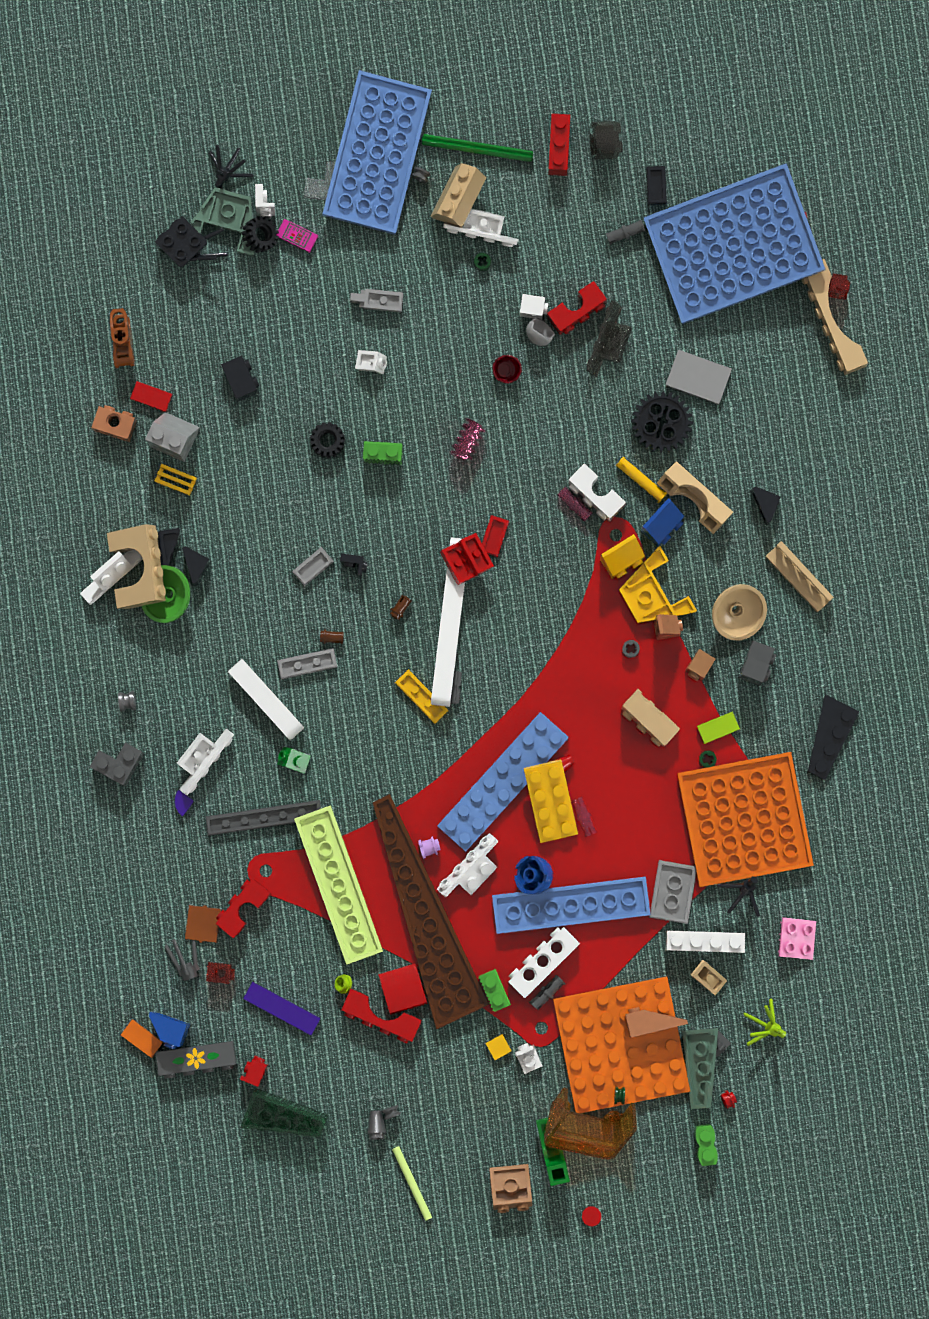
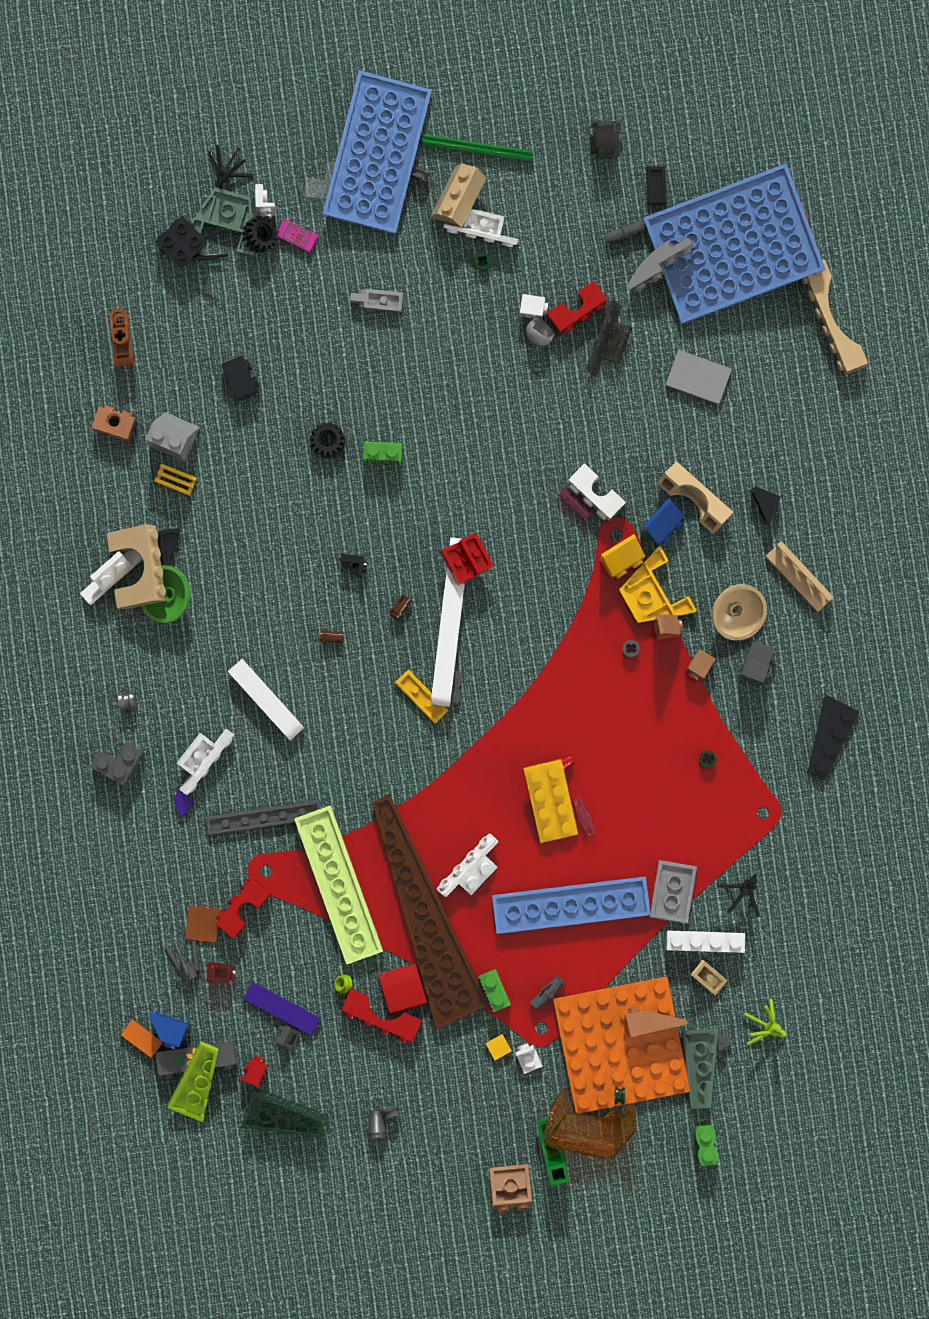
red tile [130,381,173,412] -> none
black slope [182,546,211,586] -> none
light grey tile [277,648,338,679] -> none
bracket [277,747,311,774] -> none
light grey tile [292,547,334,586] -> none
white bracket [355,350,387,374] -> none
yellowish green bar [392,1146,432,1221] -> none
lavender brick [418,836,441,859] -> none
medium blue plate [437,712,569,852] -> none
clear pink piece [449,418,486,461] -> none
red tile [482,515,509,558] -> none
dark red hair [492,355,522,384] -> none
white brick [508,927,580,998] -> none
blue cylinder [514,856,553,894] -> none
red arch [548,114,570,176] -> none
red tile [582,1206,601,1226] -> none
yellow pin [616,457,668,504] -> none
tan wedge [621,689,680,747] -> none
black gear [631,391,693,453] -> none
orange plate [677,752,814,887] -> none
lime tile [697,711,740,744] -> none
red plate [720,1090,737,1109] -> none
bright pink hinge [778,917,816,960] -> none
clear red brick [828,273,850,300] -> none
none -> lime wing [168,1041,218,1122]
none -> dark grey tile [274,1025,301,1050]
none -> light grey slope [628,238,695,292]

